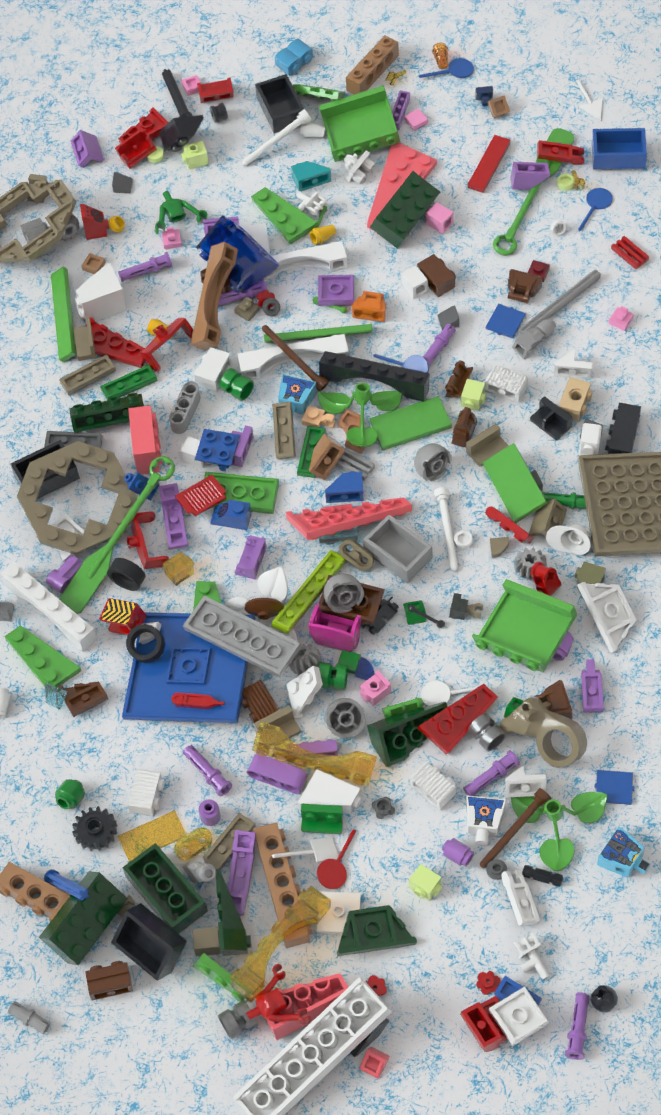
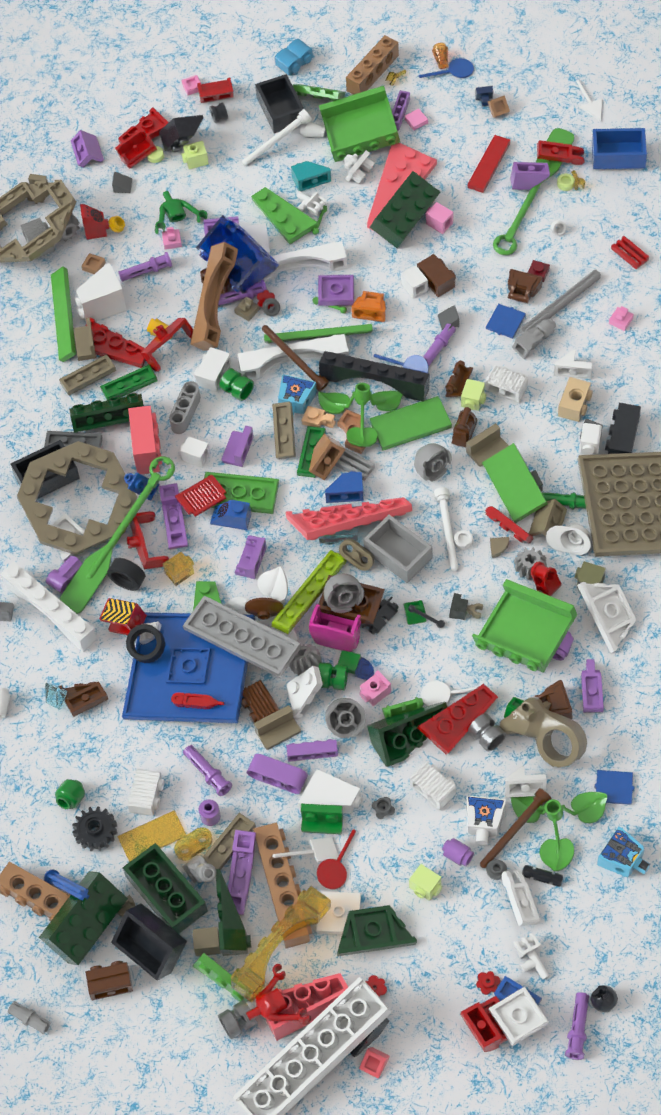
bright green wing [5,625,81,693] -> none
black axle [162,69,192,117] -> none
blue hinge [195,429,240,471] -> none
clear yellow arch [252,722,377,785] -> none
yellow cone [309,224,337,245] -> none
medium lavender pin [463,750,520,796] -> none
black panel [530,396,572,440] -> none
blue piece [578,188,613,231] -> none

